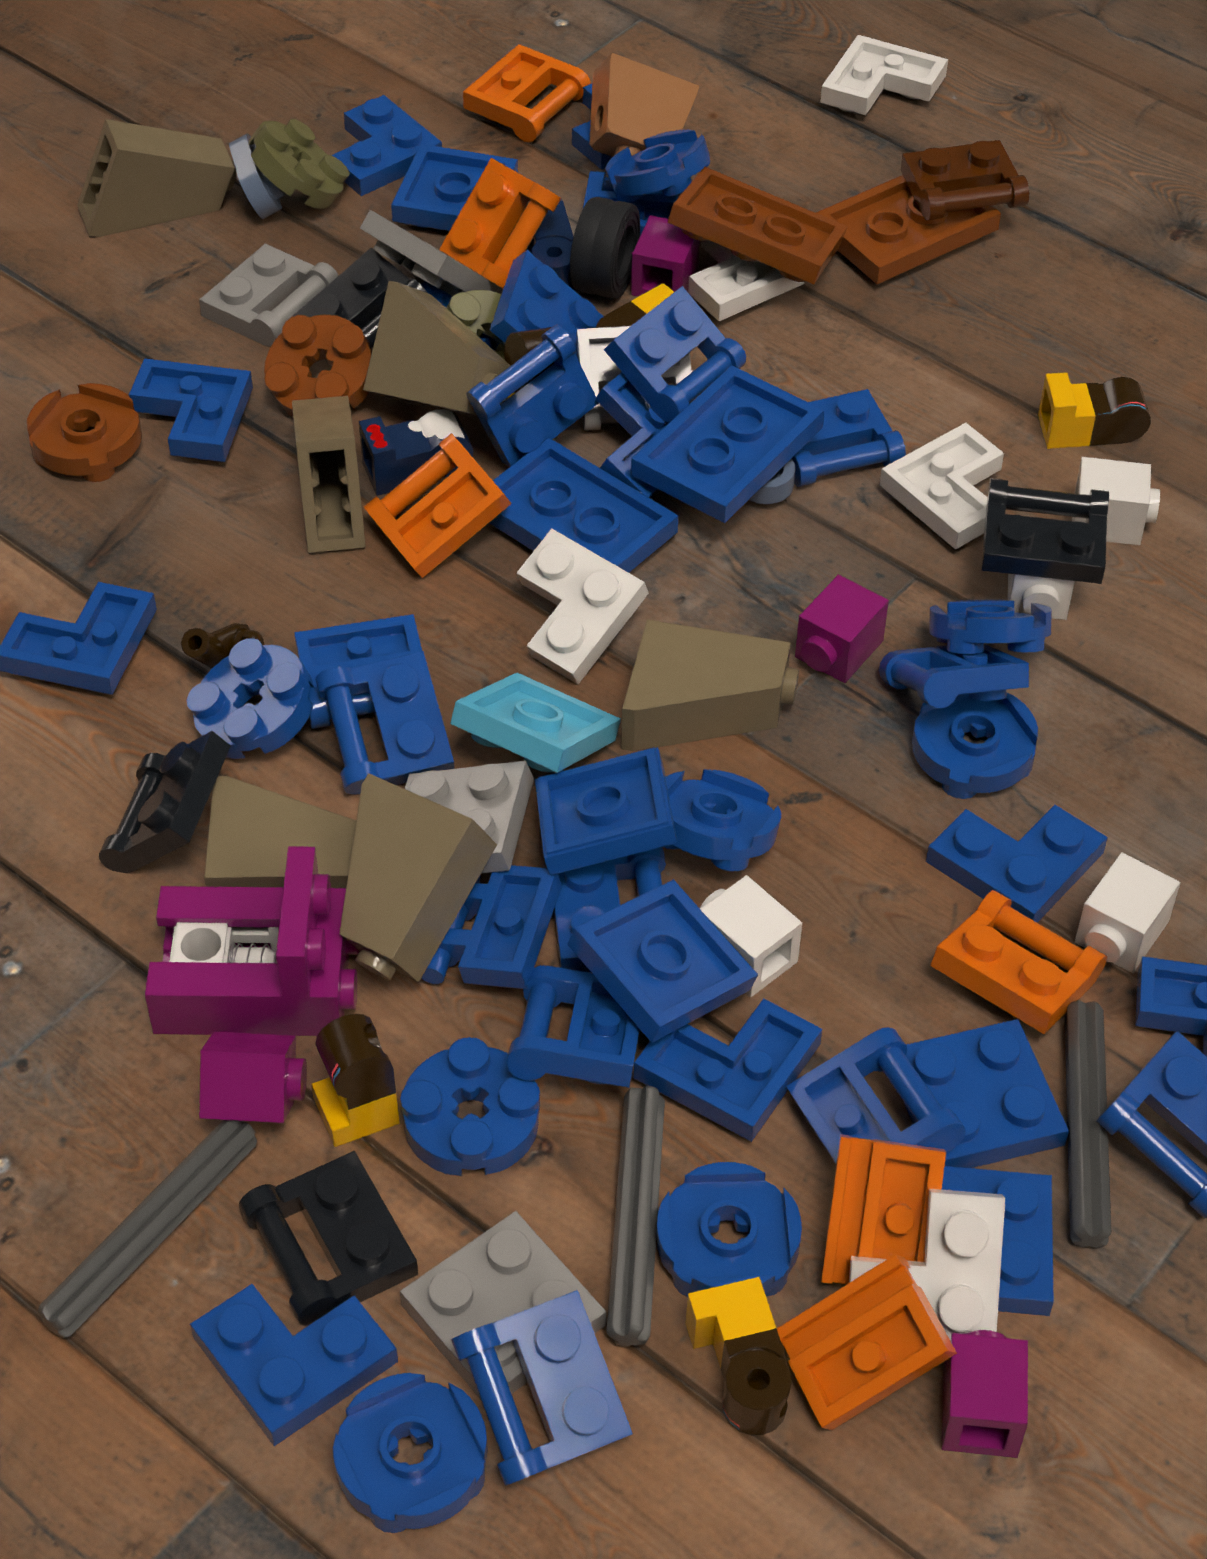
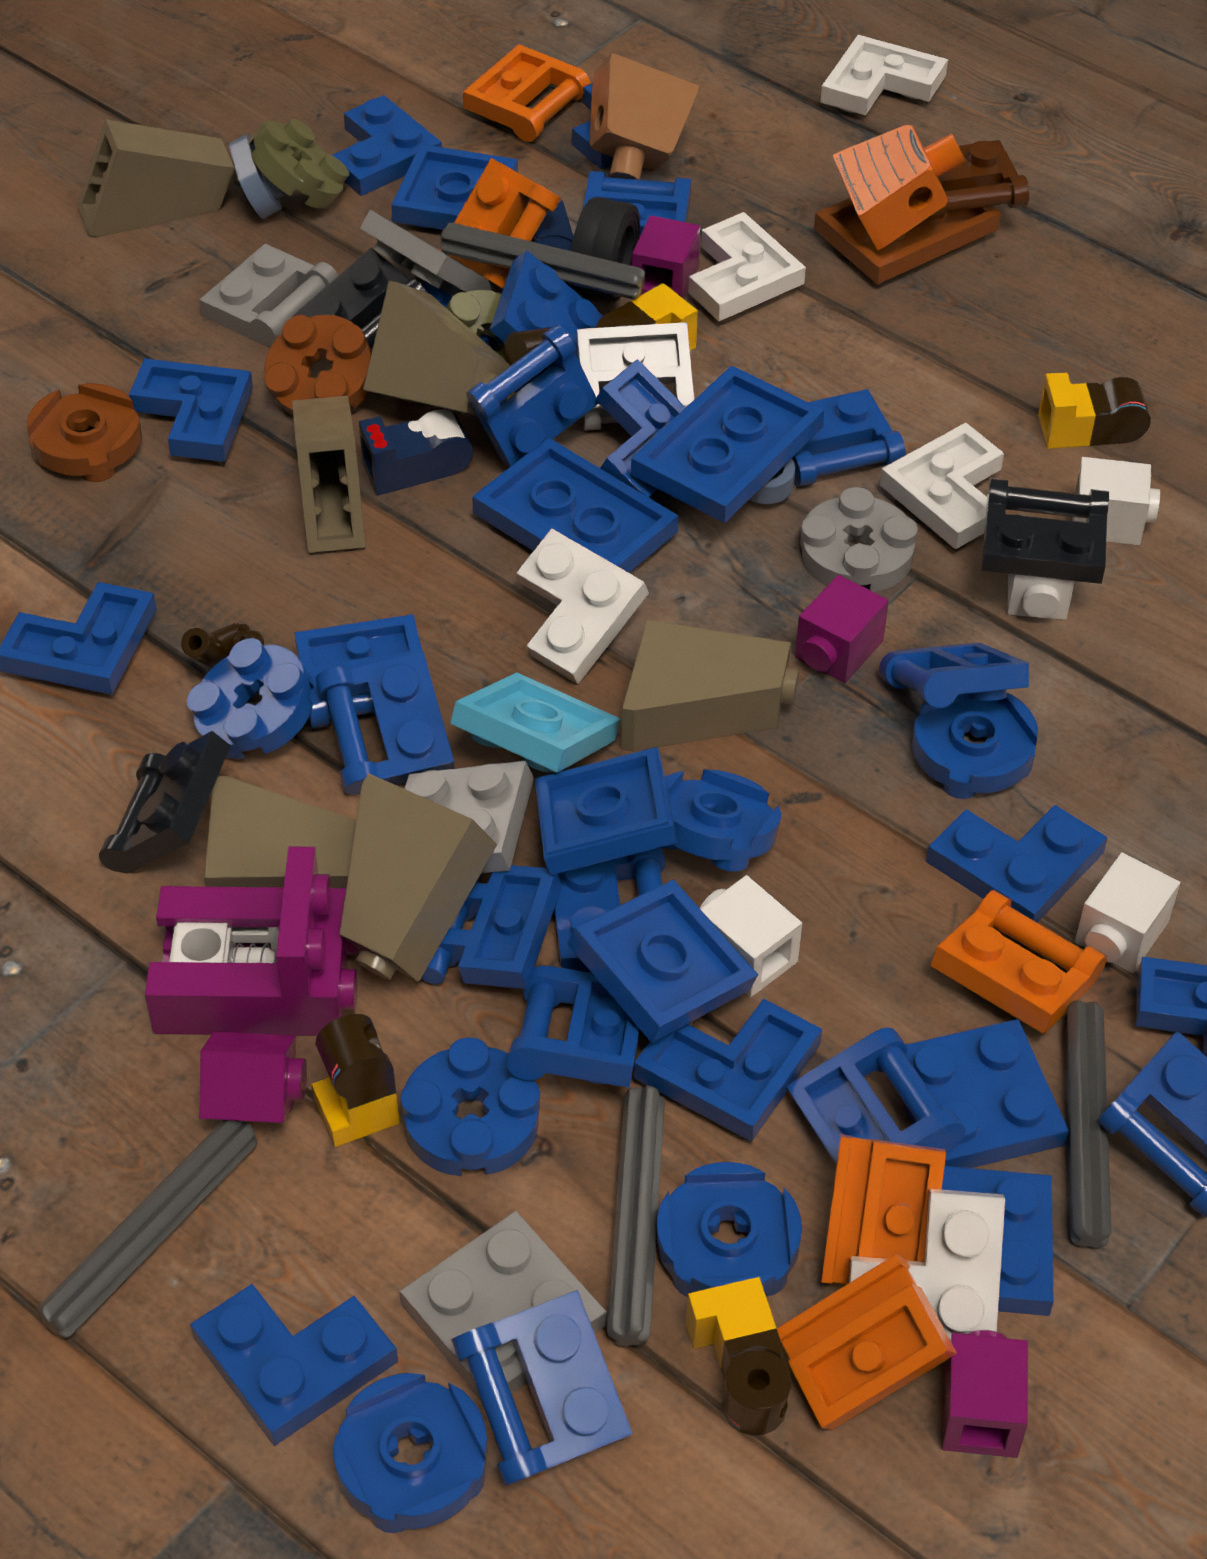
black plate [239,1150,418,1325] -> none
orange plate [364,433,512,578] -> none
blue plate [603,286,746,423] -> none
blue plate [605,129,710,203] -> none
dark orange plate [667,167,848,284] -> none
blue plate [929,600,1052,654] -> none
none -> dark grey axle [440,223,645,300]
none -> light grey plate [800,487,918,592]
none -> orange torso [833,125,966,251]

